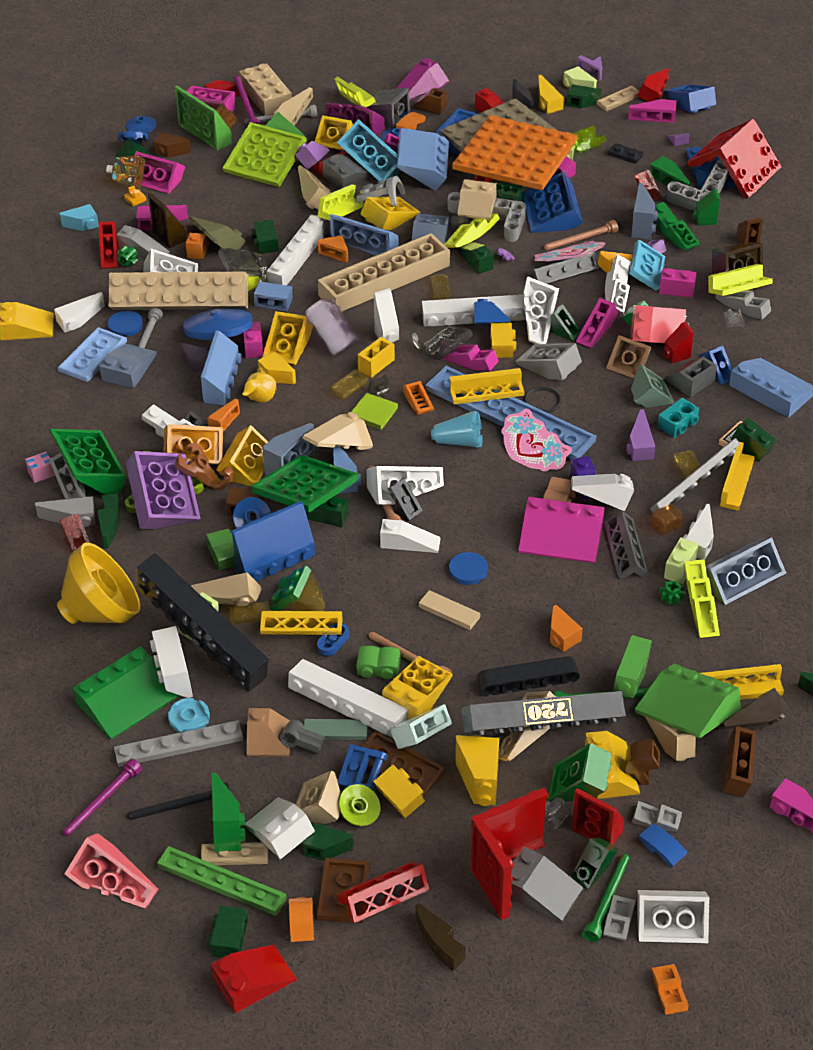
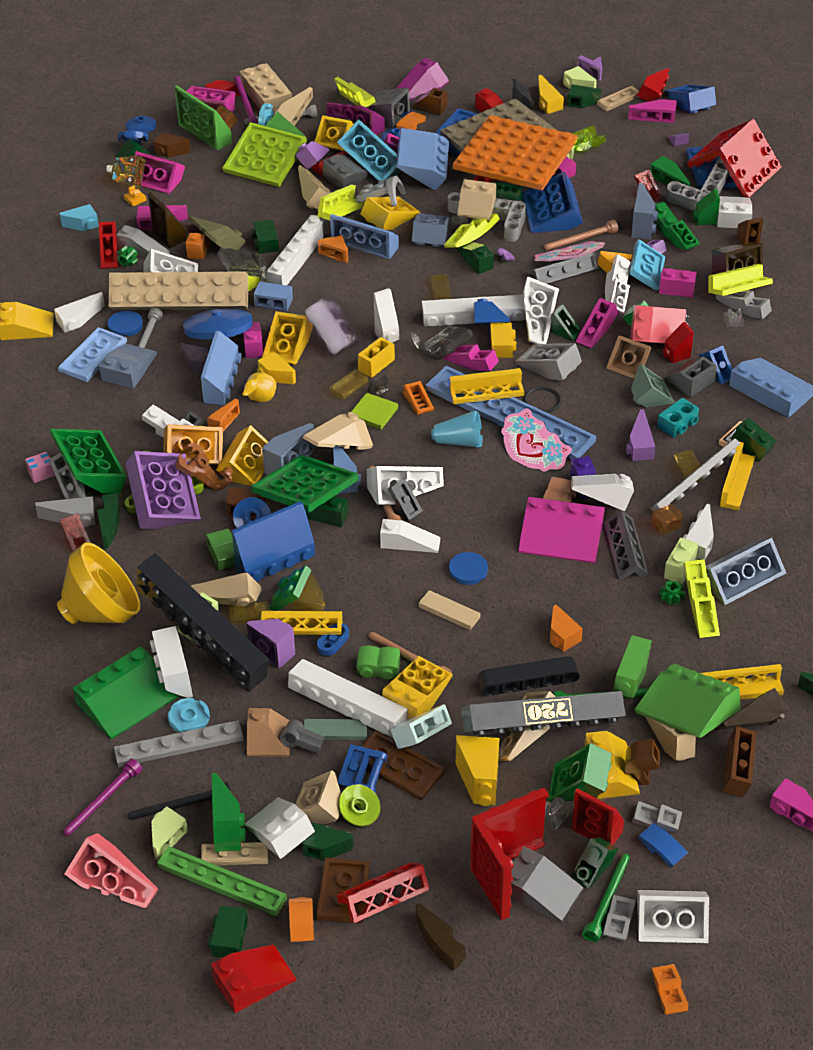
tan brick [318,233,450,314] -> none
yellow brick [374,765,425,818] -> none
black plate [608,143,643,164] -> none
none -> yellowish green slope [152,806,188,860]
none -> medium lavender slope [246,619,295,669]
none -> medium azure tile [258,103,274,126]
none -> white slope [717,196,752,228]

